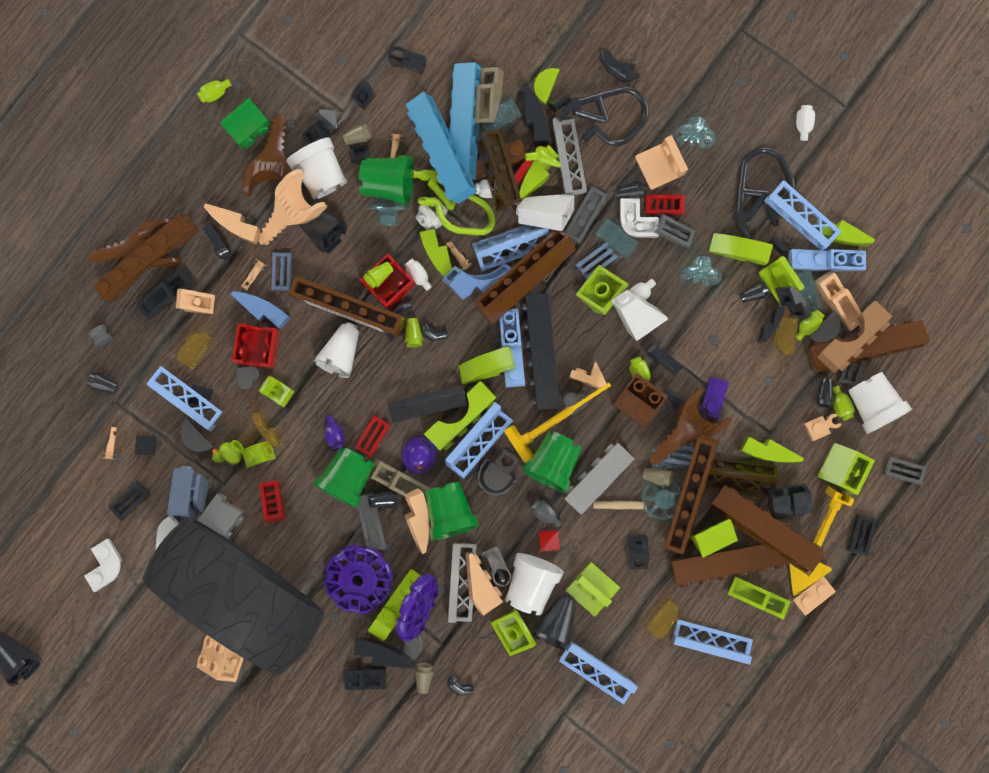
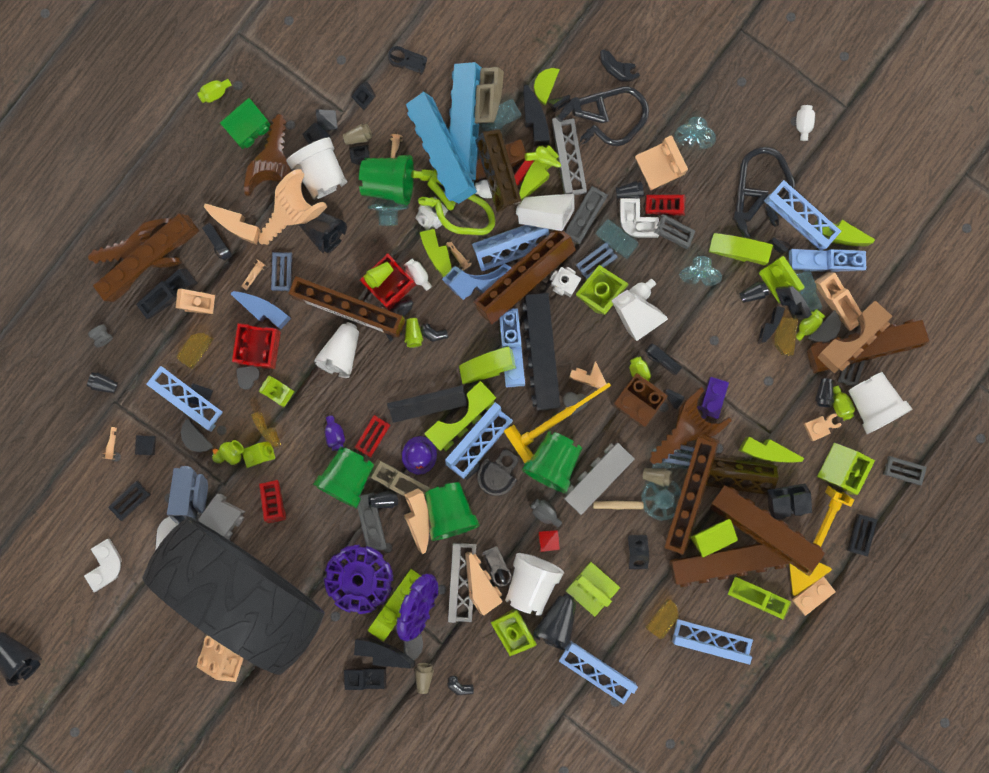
none -> white brick [550,267,581,297]

